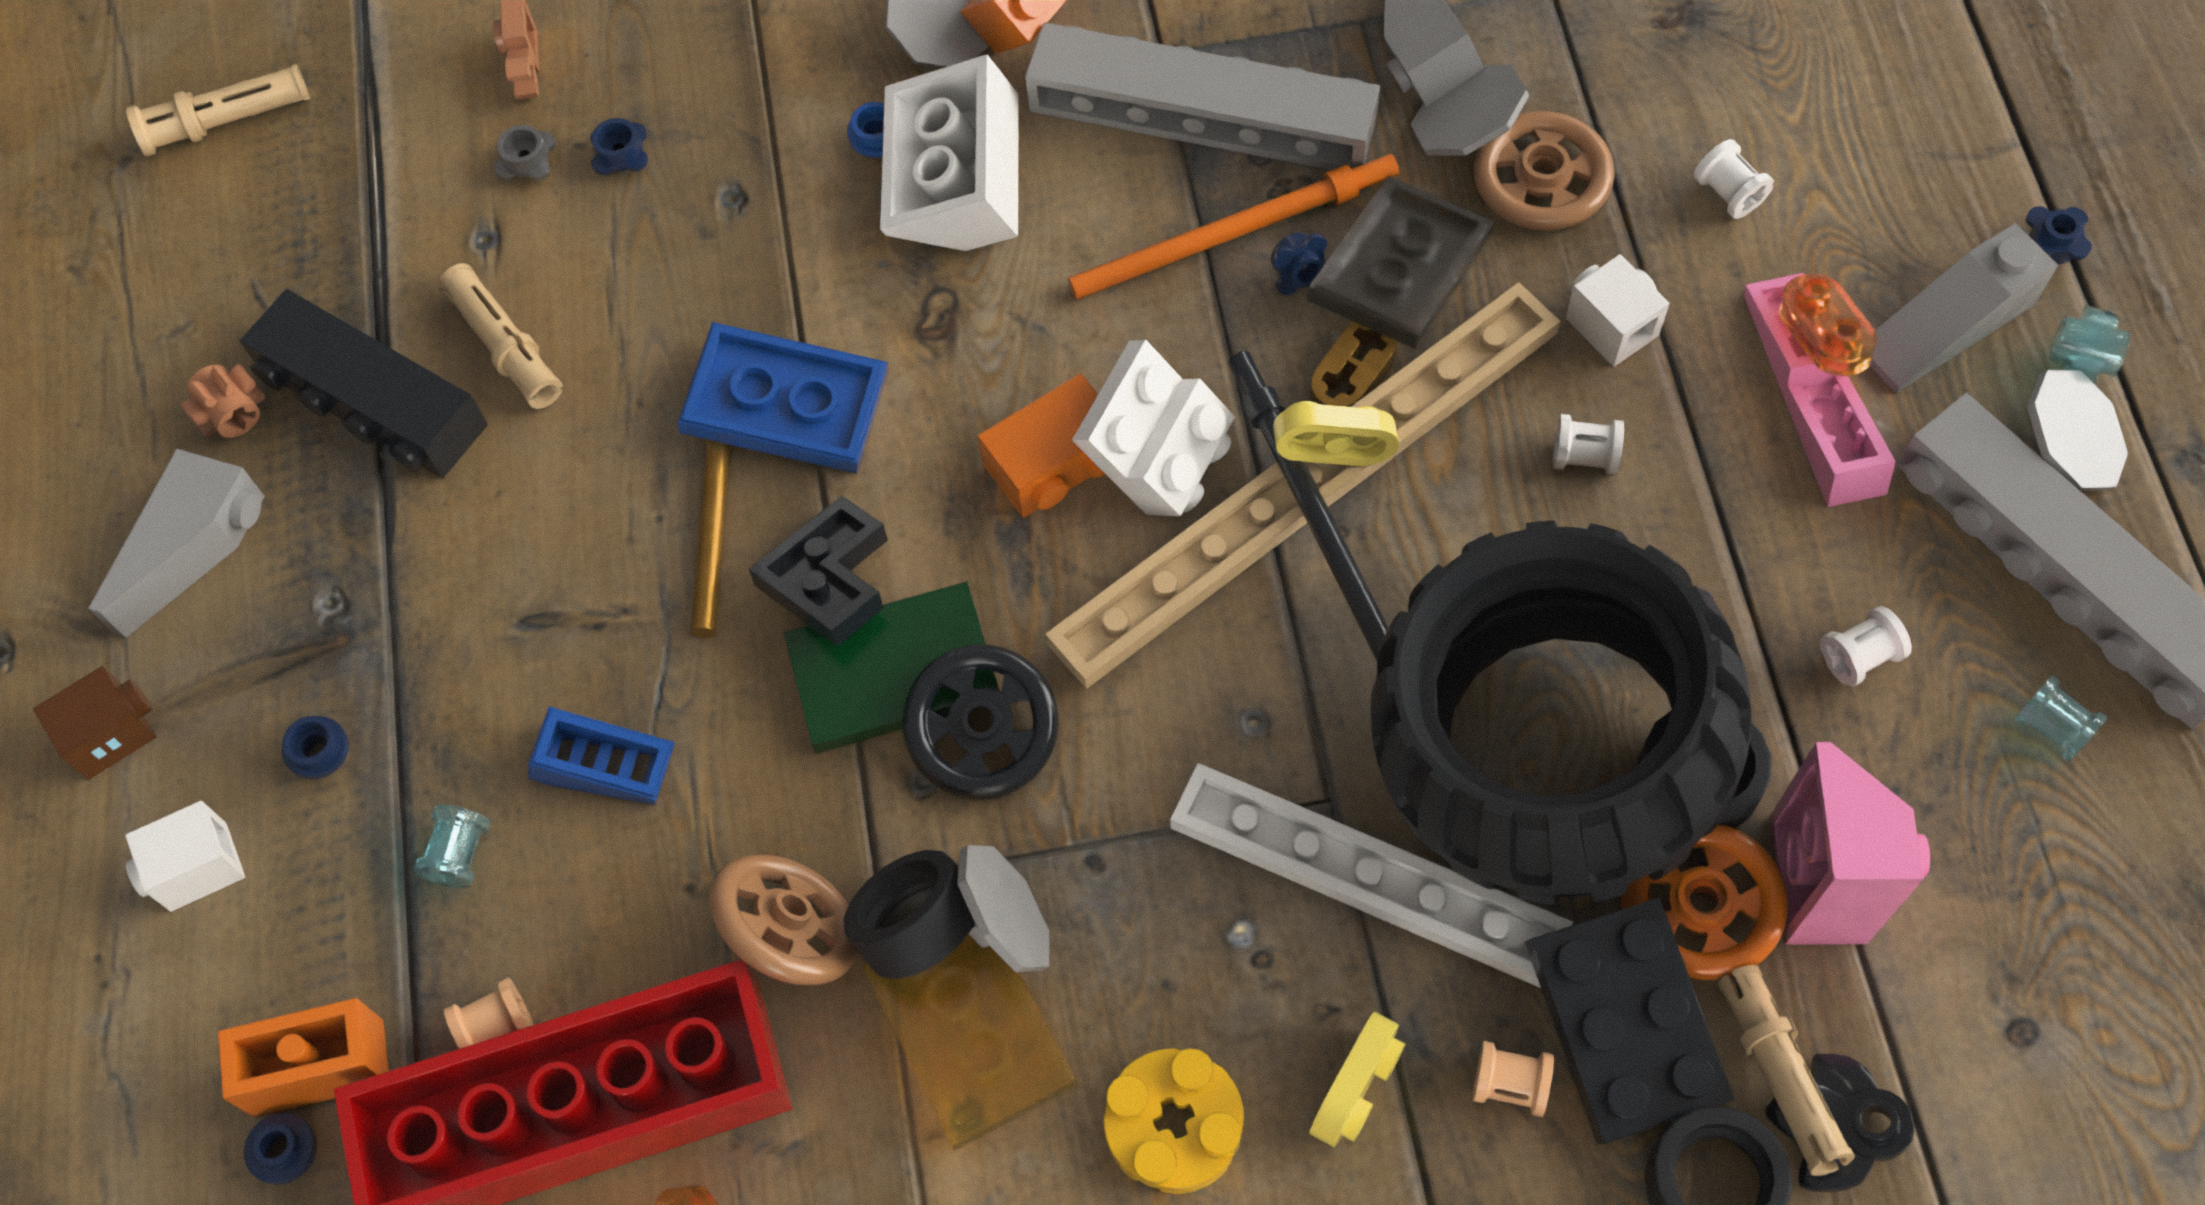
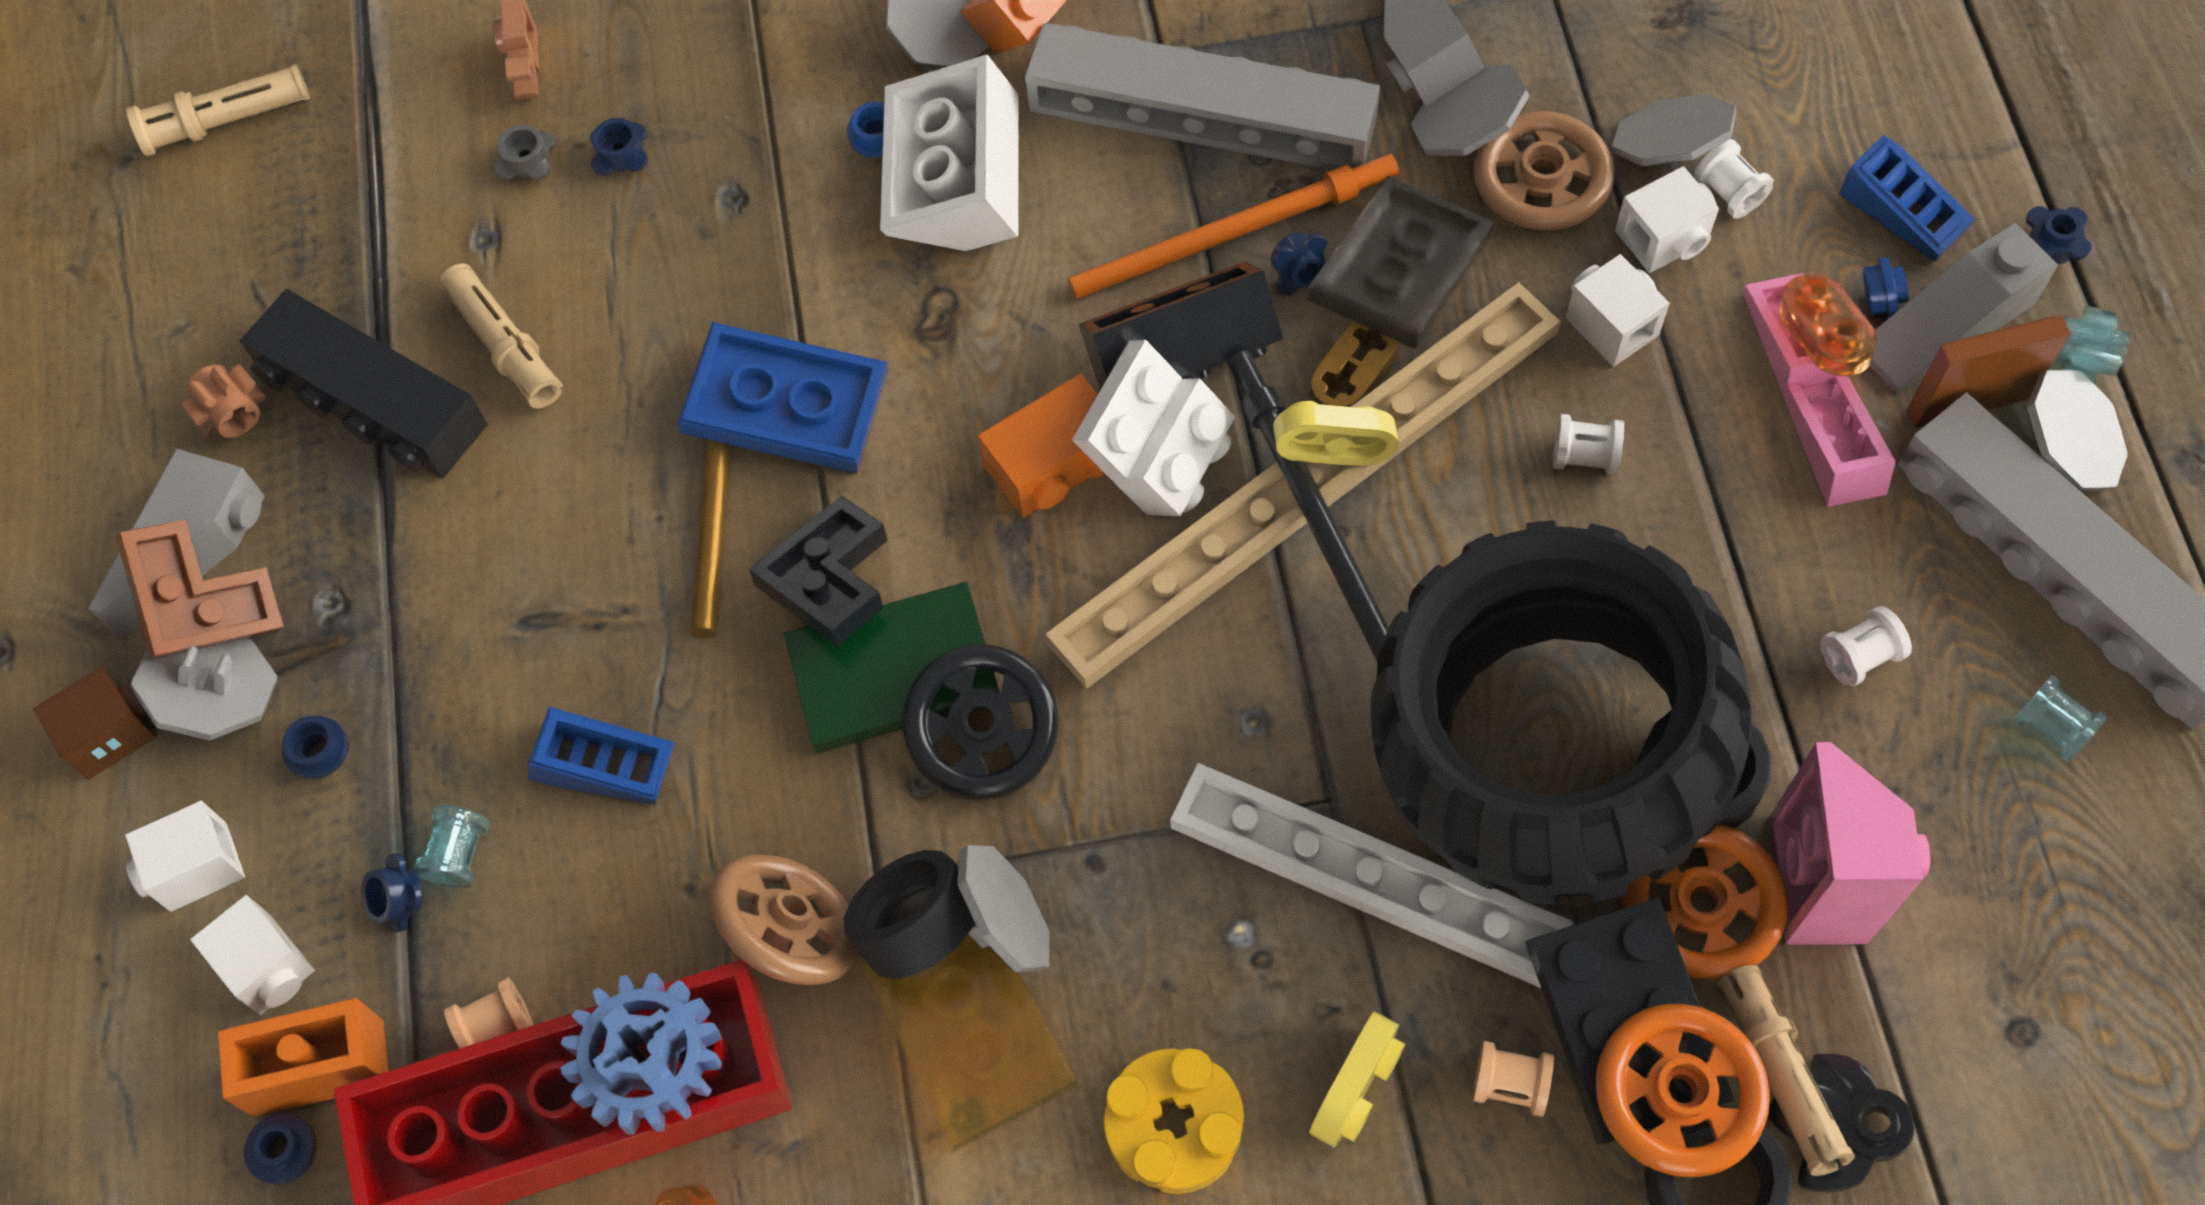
none -> plate [116,519,284,660]
none -> light grey piece [131,638,278,741]
none -> white brick [190,895,315,1015]
none -> dark blue plate [361,853,422,933]
none -> medium blue gear [561,973,722,1135]
none -> black brick [1078,262,1284,390]
none -> orange plate [1596,1004,1770,1178]
none -> light grey piece [1612,94,1736,169]
none -> white brick [1615,166,1719,273]
none -> blue slope [1839,135,1975,262]
none -> blue plate [1862,257,1909,318]
none -> dark orange tile [1907,315,2071,428]

